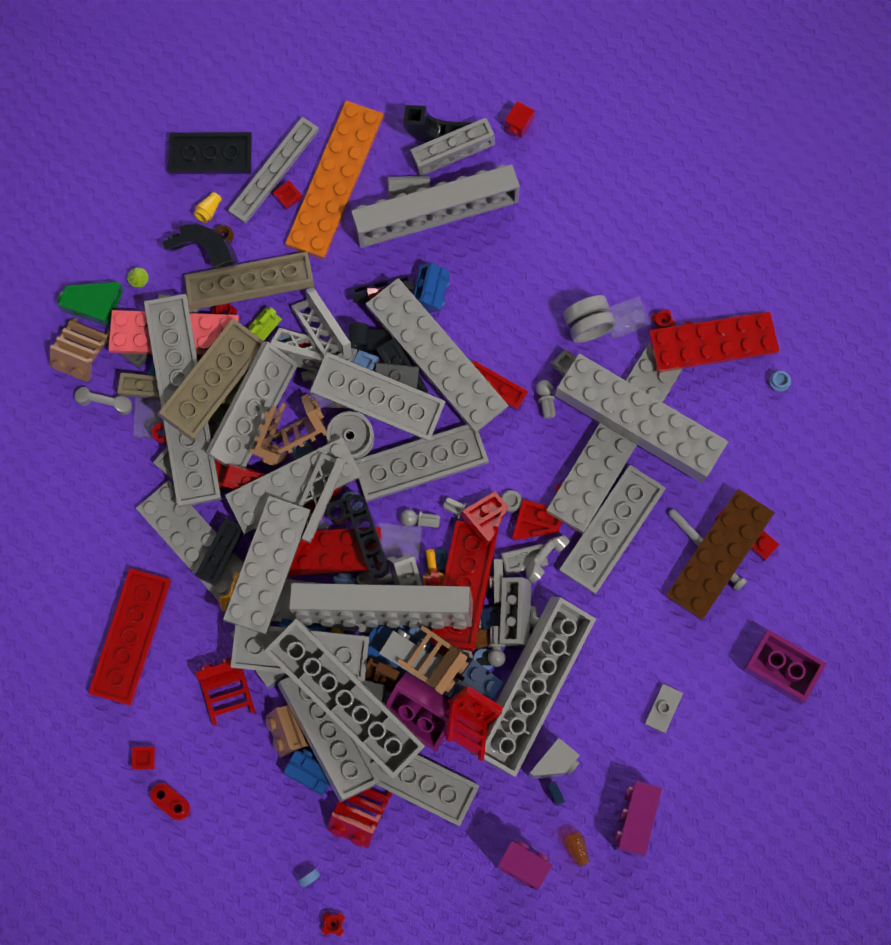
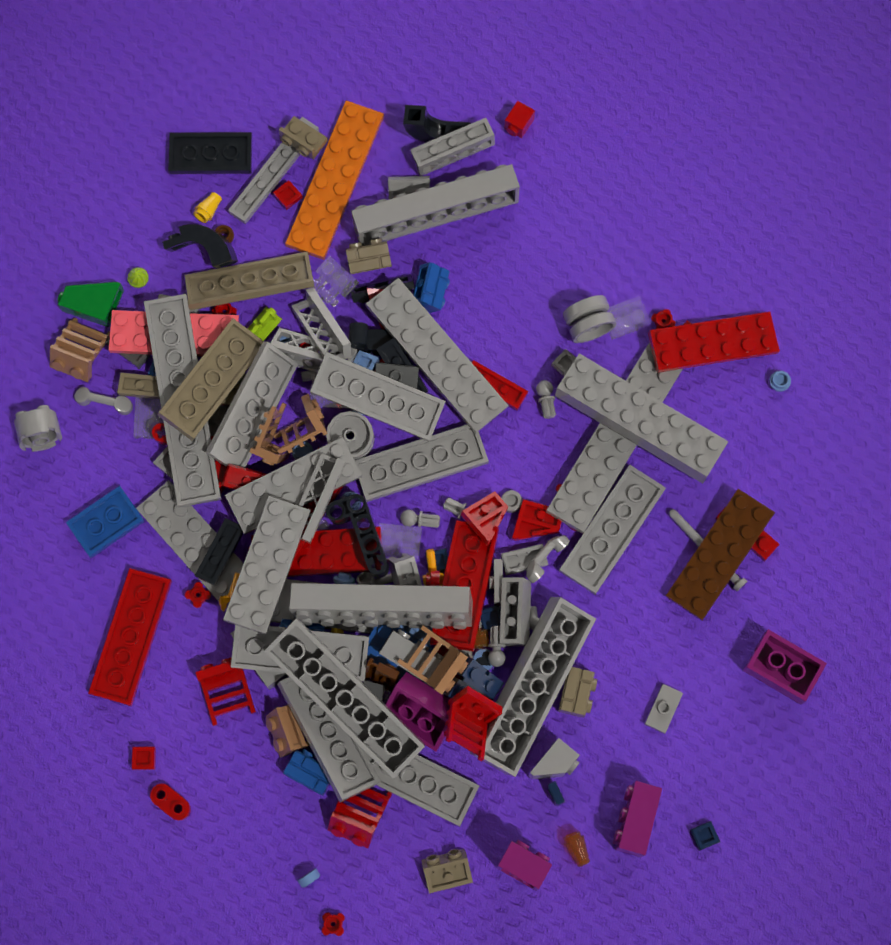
none -> light grey brick [14,405,62,452]
none -> blue plate [66,486,145,558]
none -> red plate [185,582,211,608]
none -> dark tan bracket [278,116,328,160]
none -> clear plate [310,256,359,307]
none -> dark tan brick [345,238,392,274]
none -> dark tan bracket [421,849,473,894]
none -> dark tan brick [558,667,598,718]
none -> dark blue tile [690,821,720,851]

